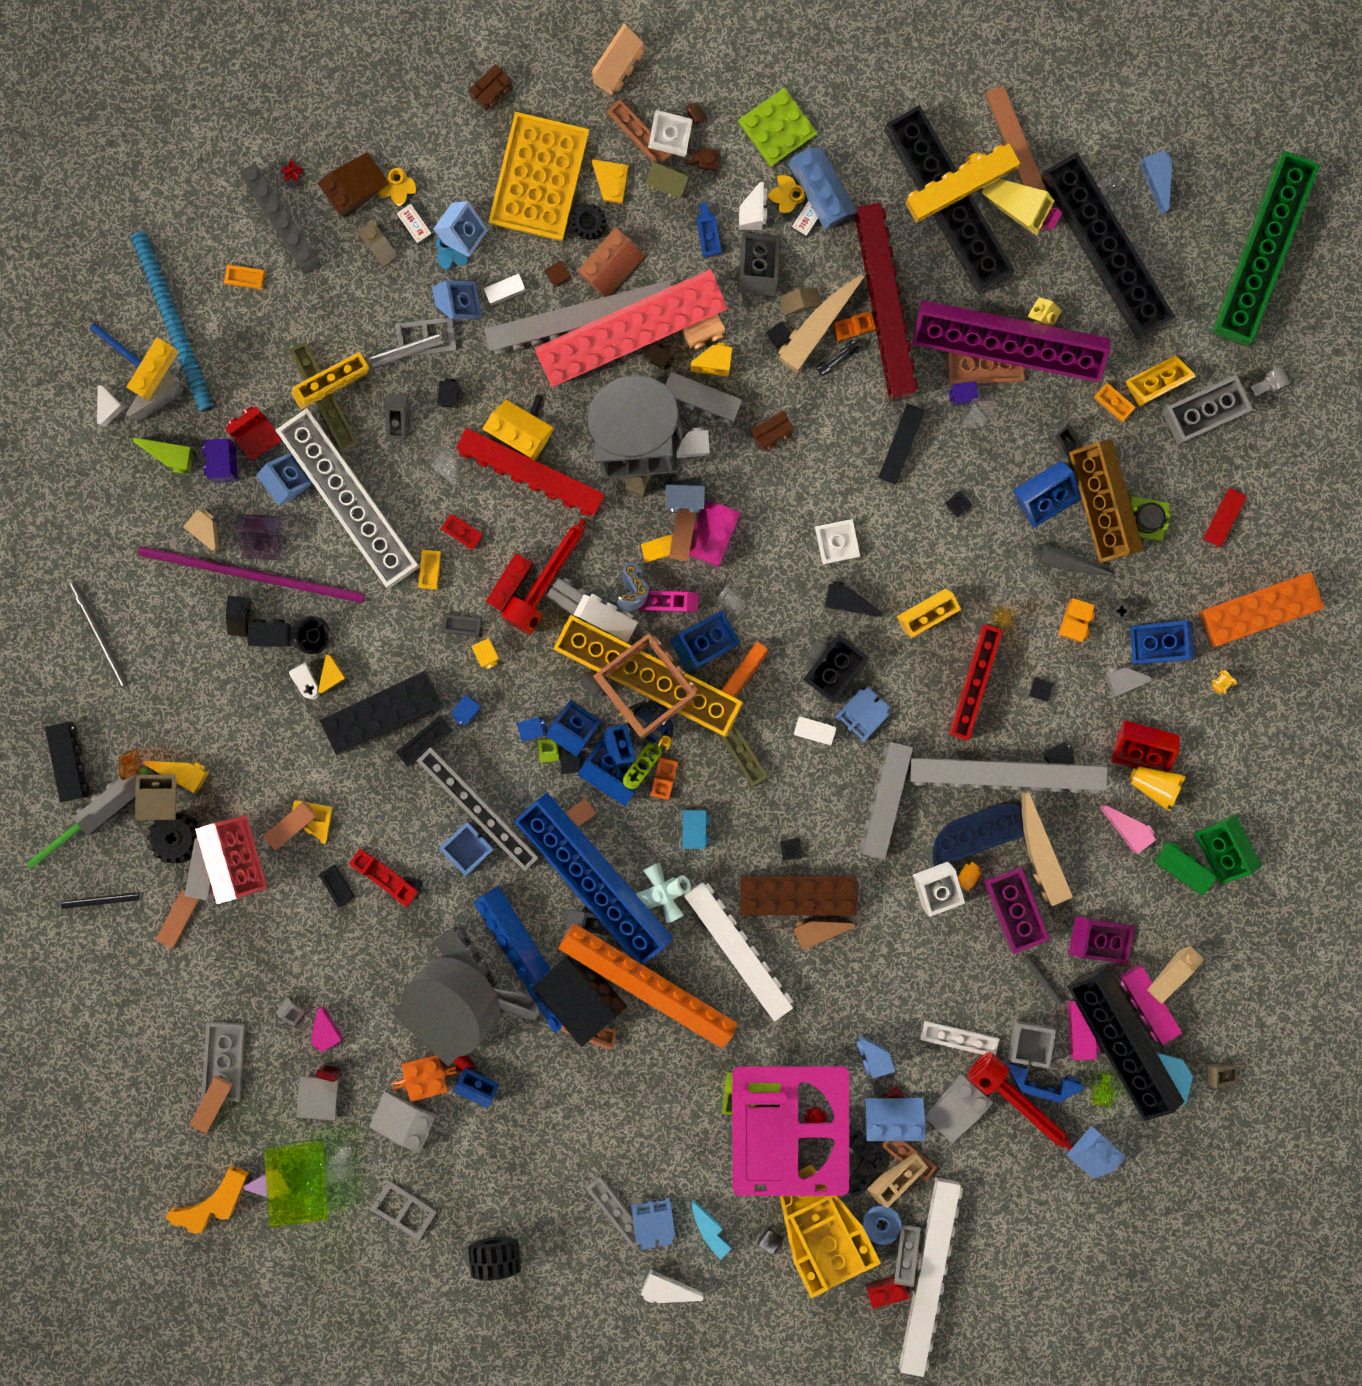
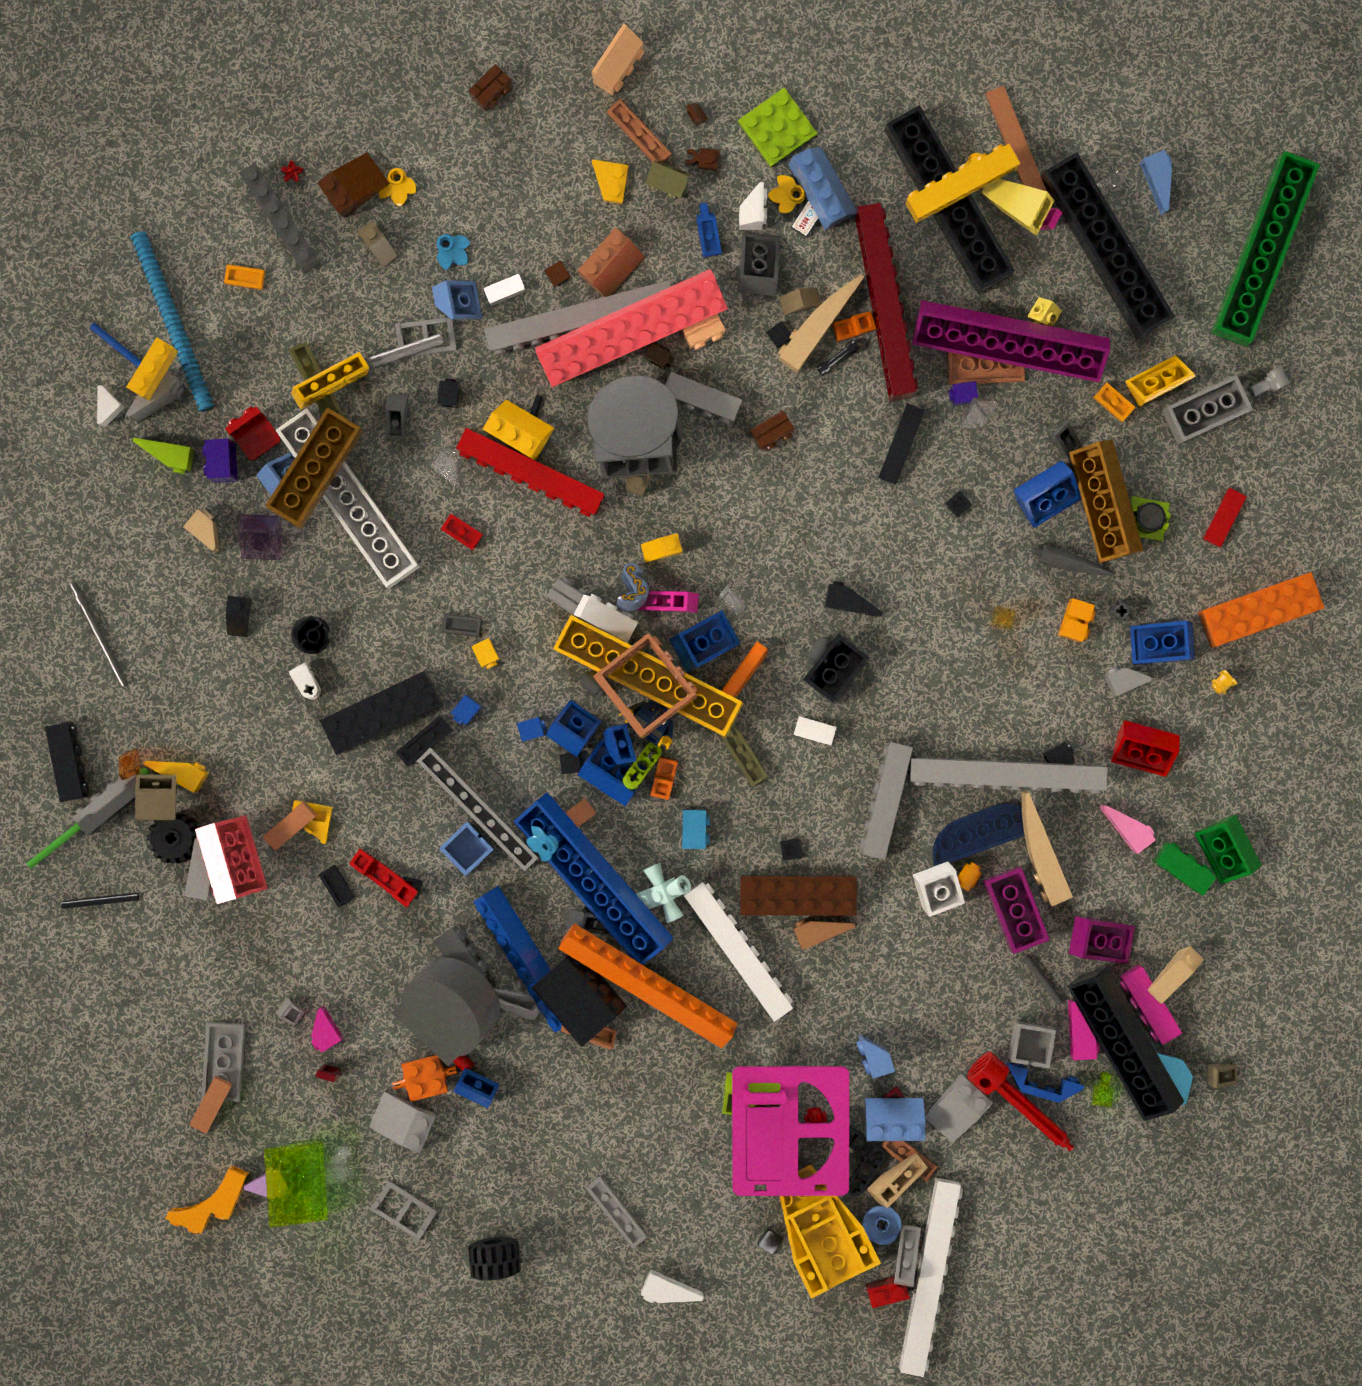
magenta piece [138,546,365,603] -> none
nougat tile [155,888,199,949] -> none
black brick [248,619,290,647] -> none
light grey slope [297,1076,339,1121] -> none
yellow slope [318,655,347,694] -> none
white tile [396,203,433,246] -> none
yellow plate [418,550,442,590] -> none
light blue slope [433,201,488,257] -> none
red brick [485,553,534,613] -> none
yellow plate [488,112,590,242] -> none
red piece [501,519,587,636] -> none
lime slope [538,739,559,763] -> none
black tyre [572,203,606,241] -> none
medium blue plate [631,1198,675,1250] -> none
white plate [648,110,693,157] -> none
sand blue slope [665,481,705,512] -> none
nougat tile [669,508,696,561] -> none
white slope [677,428,710,458] -> none
dark pink slope [689,500,741,568] -> none
yellow slope [691,343,732,377] -> none
medium azure slope [692,1199,731,1260] -> none
white plate [815,519,860,565] -> none
medium blue plate [835,686,891,743] -> none
yellow brick [896,588,961,638] -> none
white tile [920,1021,1000,1056] -> none
red brick [948,624,1003,741] -> none
black tile [1028,678,1053,702] -> none
medium blue slope [1066,1126,1126,1179] -> none
yellow cone [1129,766,1186,811] -> none
none -> pearl gold brick [265,407,363,530]
none -> dark azure plate [527,826,559,861]

